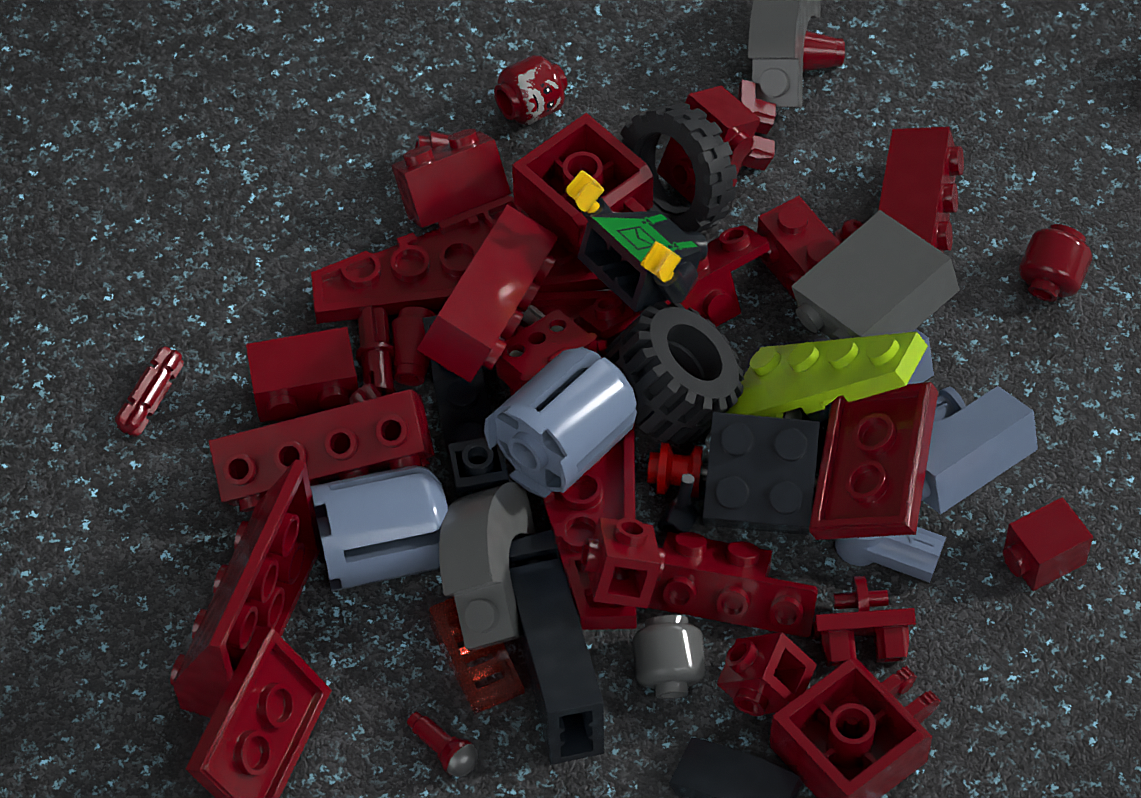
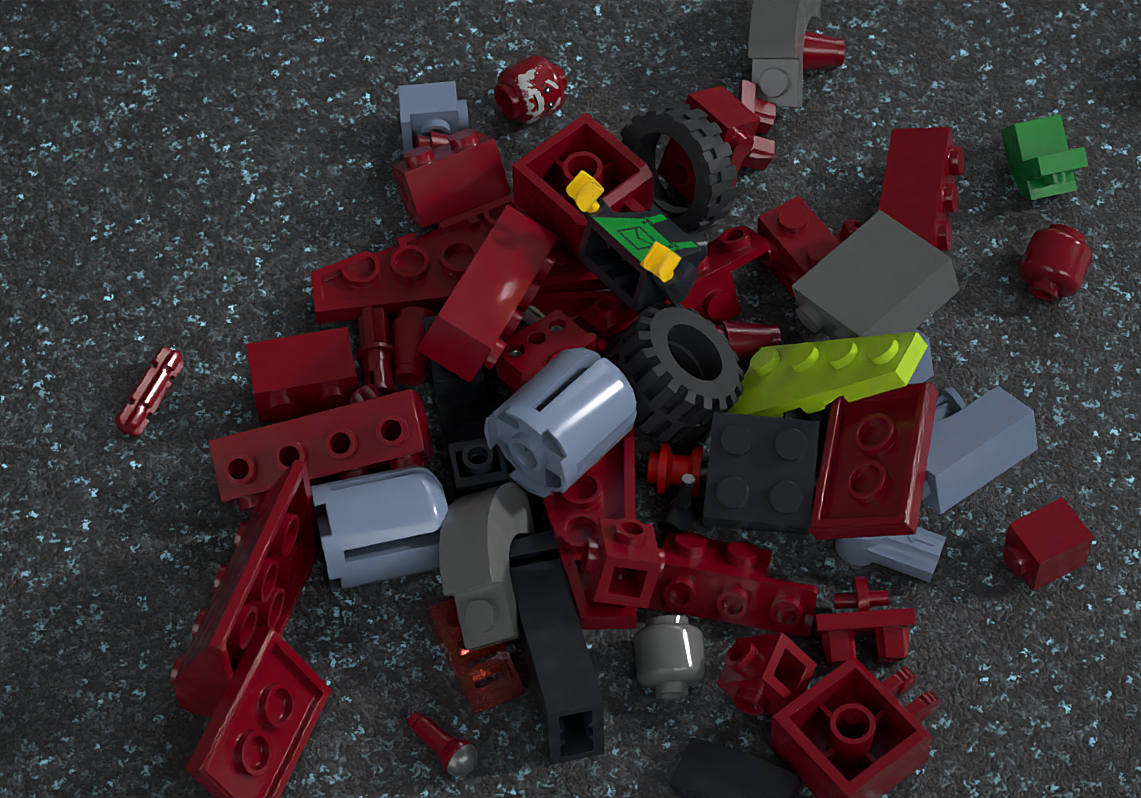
none -> sand blue brick [398,81,469,153]
none -> dark red cone [715,320,782,366]
none -> green brick [1001,114,1089,200]

